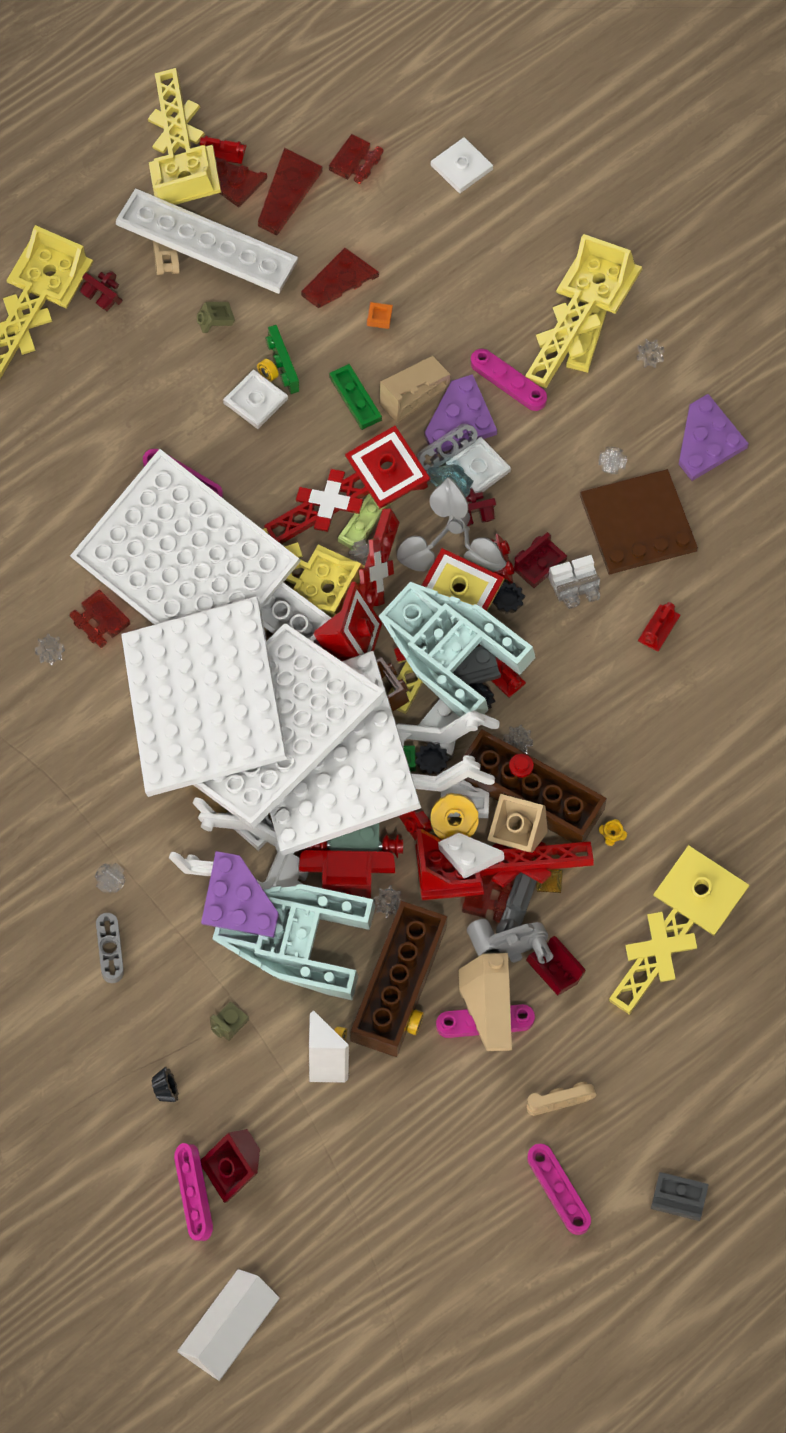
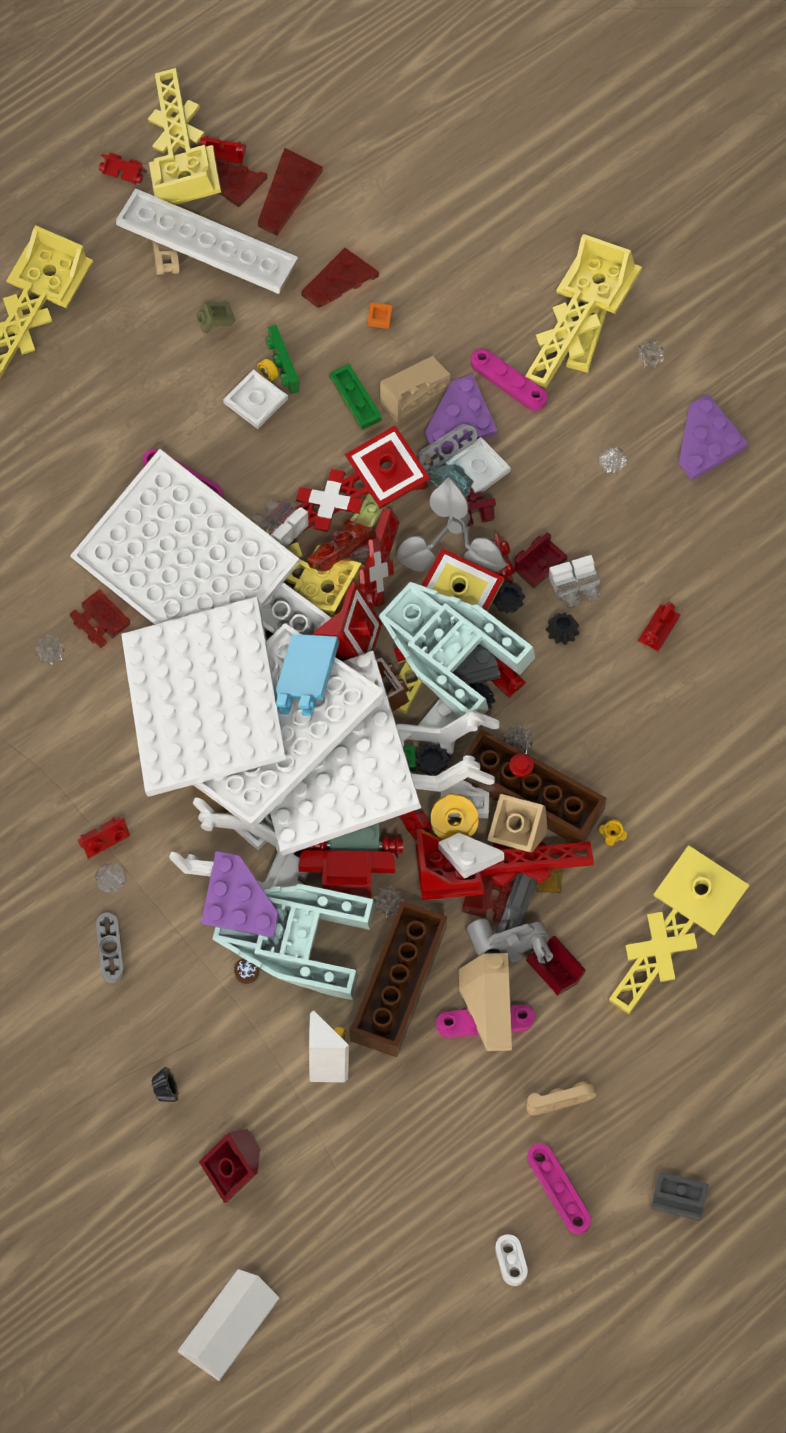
dark red hips [79,271,123,312] -> none
dark pink plate [174,1143,213,1241] -> none
olive bracket [210,1002,249,1041] -> none
clear red plate [329,134,384,184] -> none
yellow tile [407,1009,424,1035] -> none
white plate [431,137,493,194] -> none
reddish brown plate [580,469,698,575] -> none
none -> red hinge [78,817,130,859]
none -> red hinge [99,152,147,185]
none -> reddish brown tile [234,958,259,984]
none -> hips [251,498,308,548]
none -> medium azure tile [275,634,339,716]
none -> clear red wing [306,520,377,572]
none -> white plate [495,1234,528,1286]
none -> black piece [546,612,579,645]

